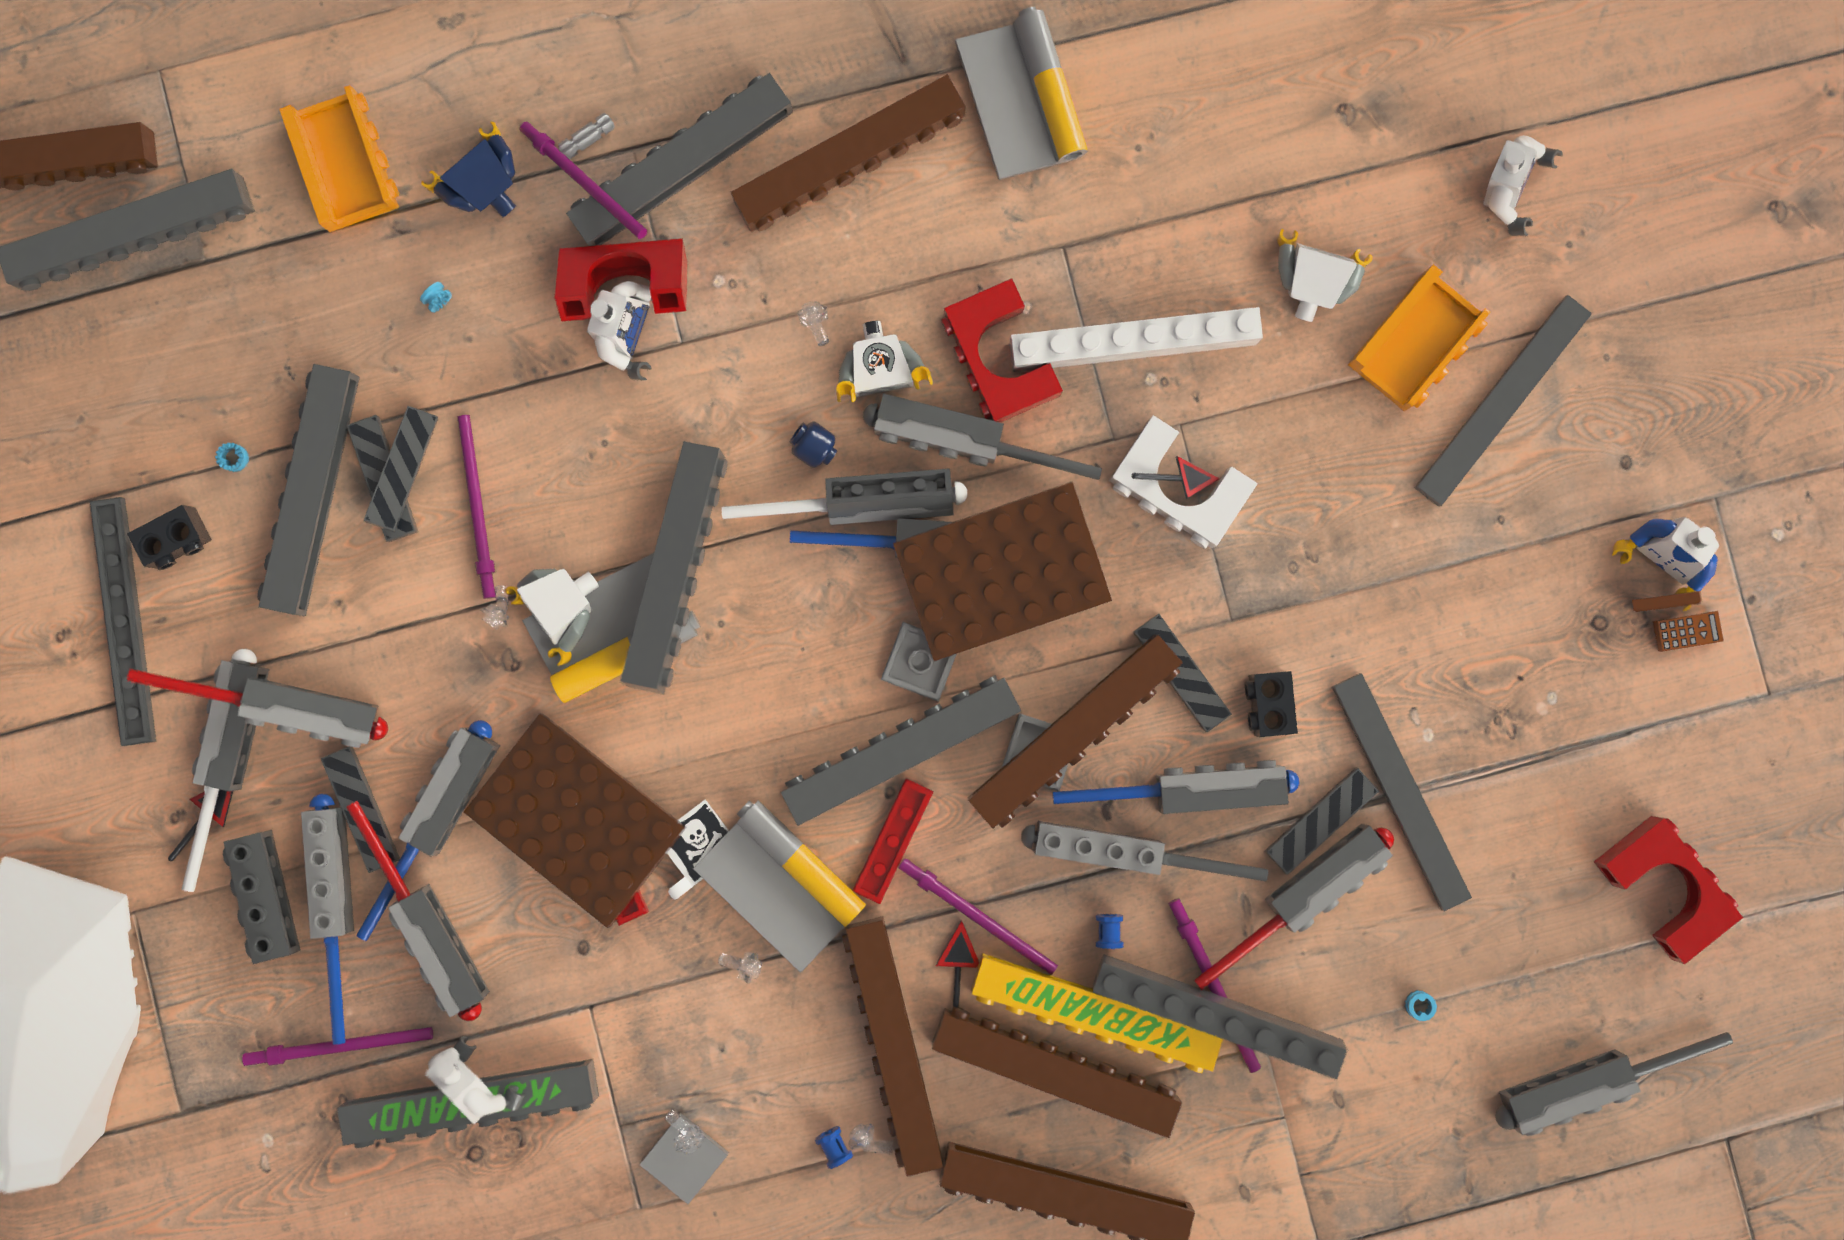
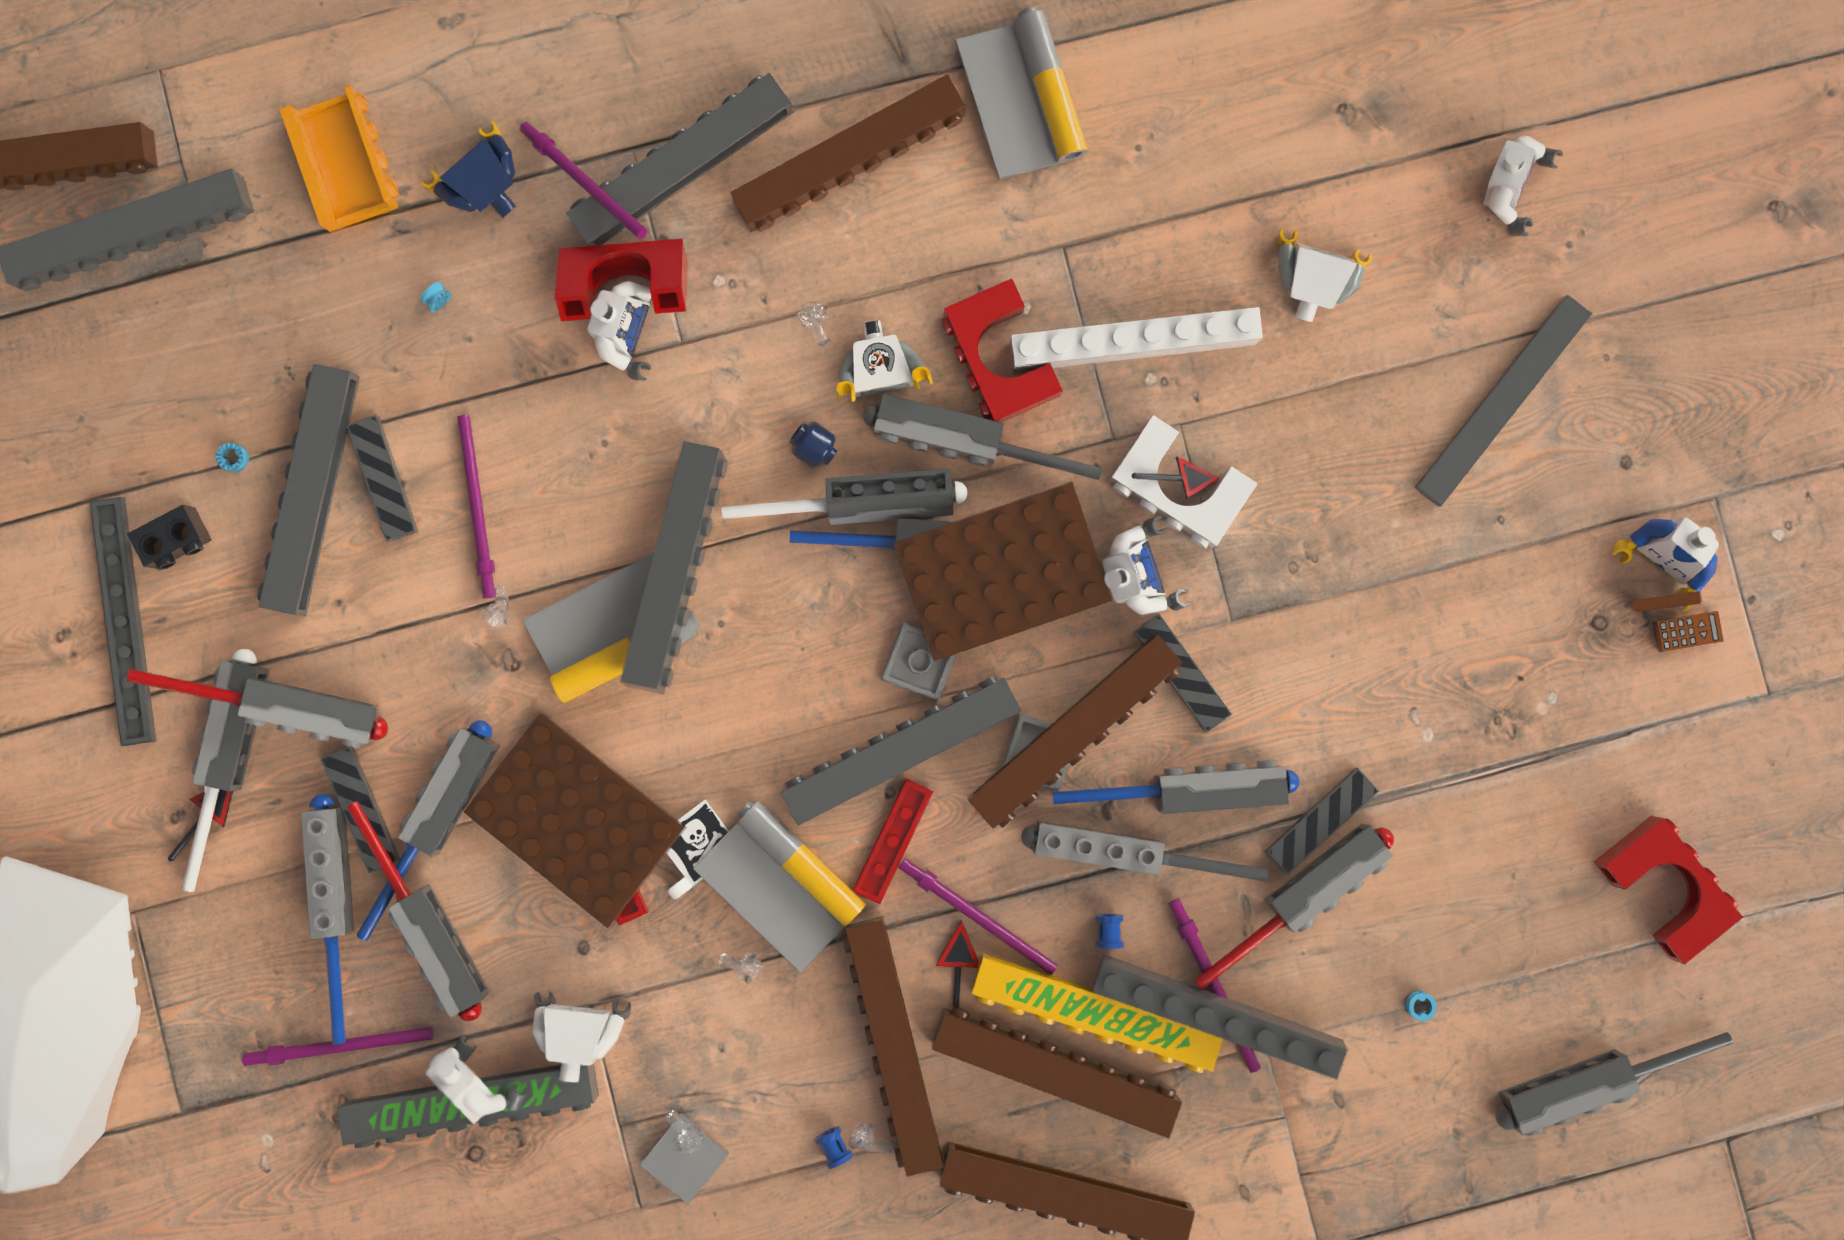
dark grey brick [223,830,301,964] -> none
tile [364,406,438,532] -> none
white torso [505,568,599,666] -> none
light grey axle [558,113,615,159] -> none
black brick [1245,671,1298,737] -> none
dark grey tile [1332,673,1472,911] -> none
light orange panel [1347,264,1490,411] -> none
none -> white torso [532,991,631,1082]
none -> white torso [1102,516,1190,615]

